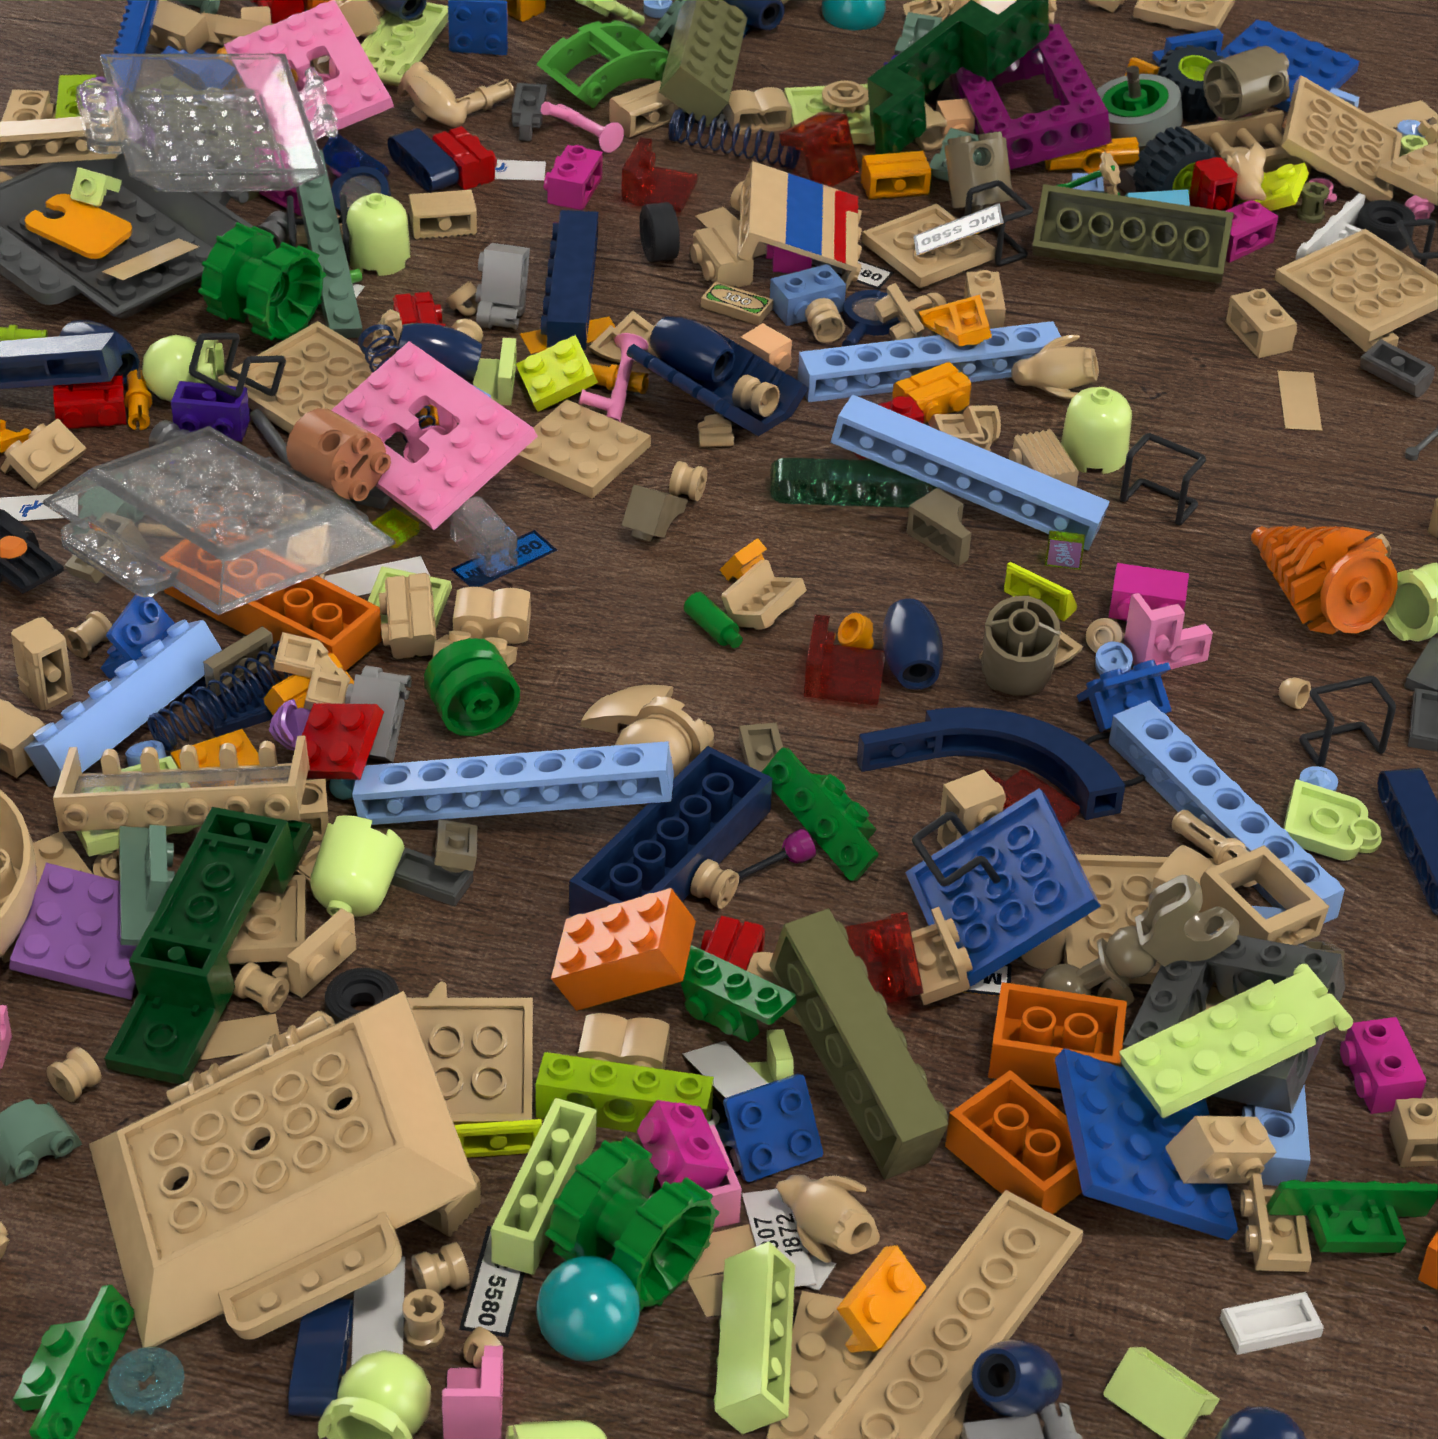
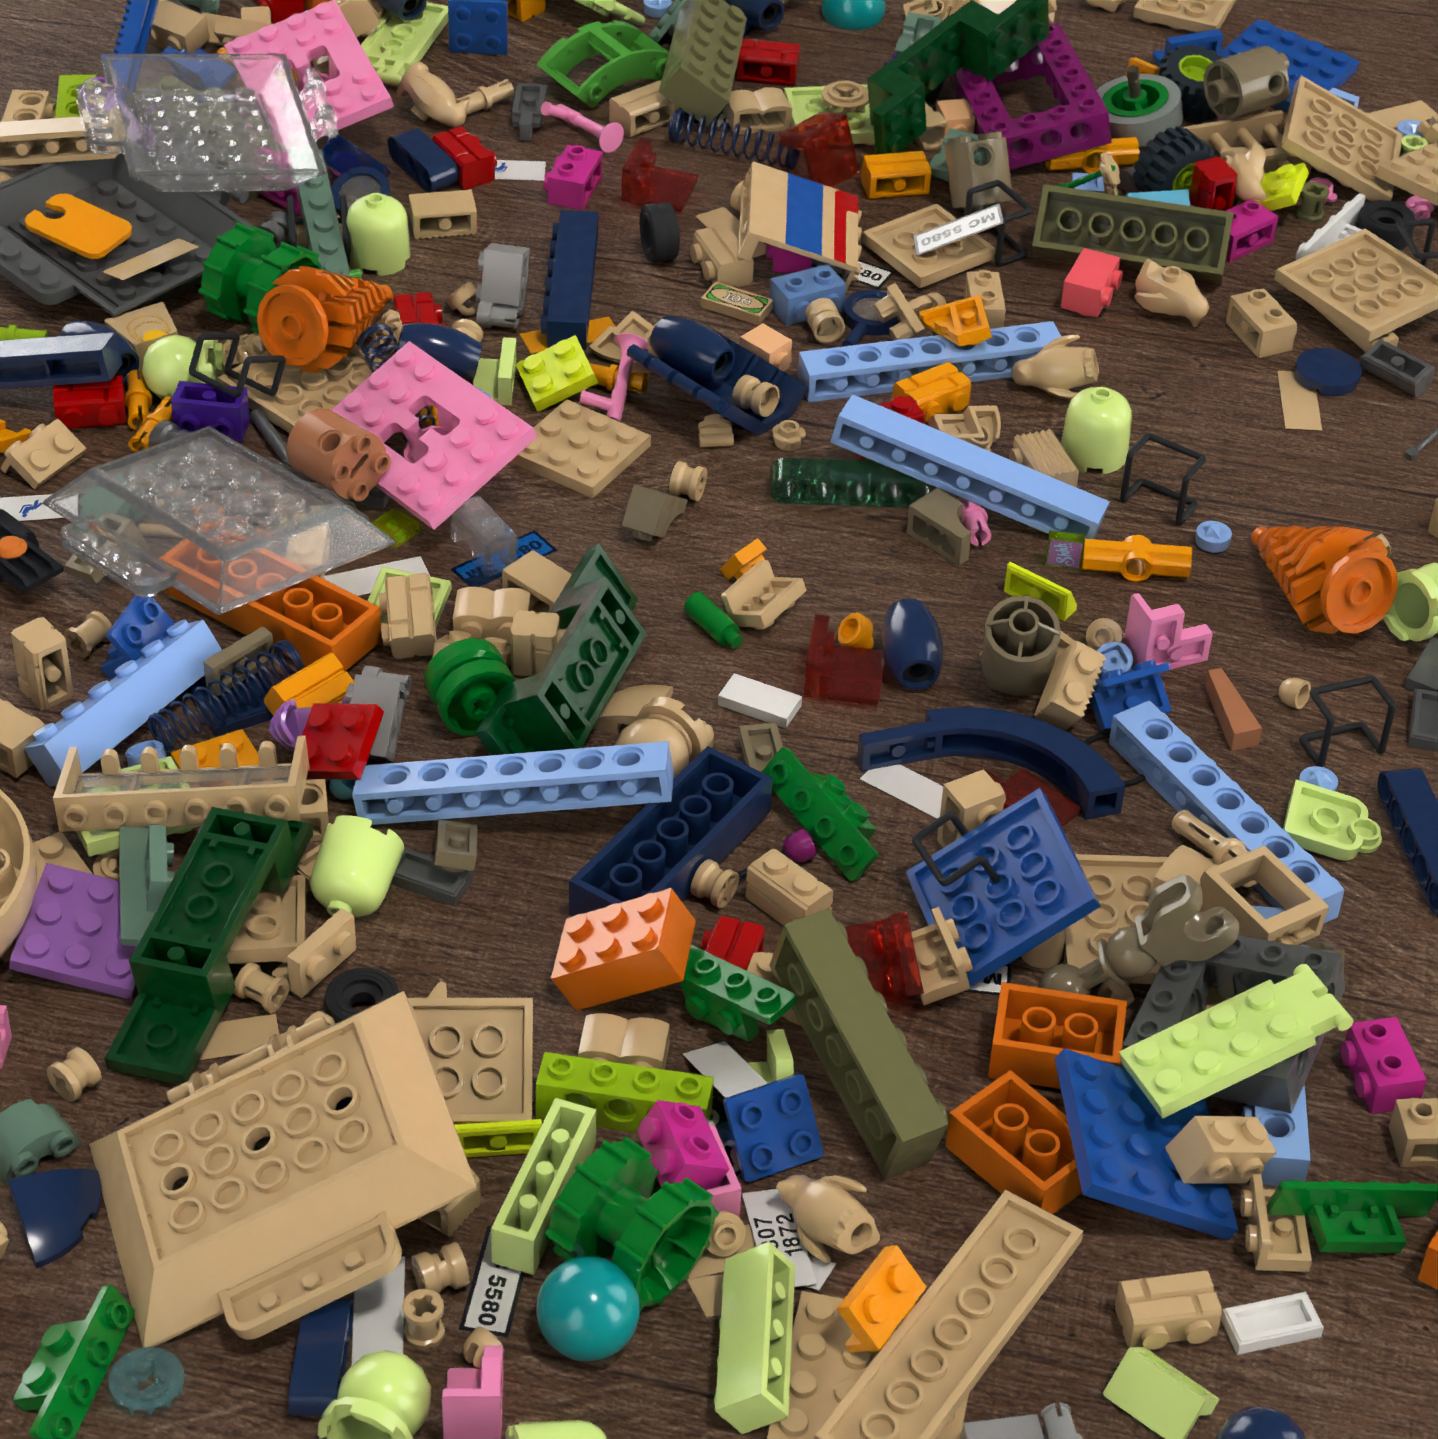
yellowish green bracket [70,167,122,207] -> none
tan tile [273,632,350,710] -> none
dark blue piece [972,1340,1063,1417] -> none
dark pink brick [1109,563,1189,621] -> none
none -> dark blue brick [8,1169,102,1268]
none -> tan torso [104,302,178,371]
none -> light orange pin [128,396,173,456]
none -> tan gear [222,332,266,367]
none -> orange plant [257,266,393,373]
none -> dark green bracket [475,544,647,755]
none -> tan brick [502,550,572,614]
none -> tan brick [510,610,566,681]
none -> tan plate [706,1211,746,1256]
none -> white tile [718,673,802,729]
none -> red brick [737,39,800,86]
none -> tan brick [745,848,833,925]
none -> tan plate [772,420,806,451]
none -> white sticker [860,764,943,819]
none -> bright pink axle [958,498,992,546]
none -> tan brick [1034,641,1106,731]
none -> coral brick [1061,248,1123,318]
none -> light orange piece [1082,535,1192,582]
none -> tan brick [1115,1270,1222,1350]
none -> tan animal [1134,259,1209,327]
none -> light blue tile [1195,521,1232,553]
none -> nougat piece [1205,668,1262,751]
none -> dark blue tile [1294,348,1362,396]

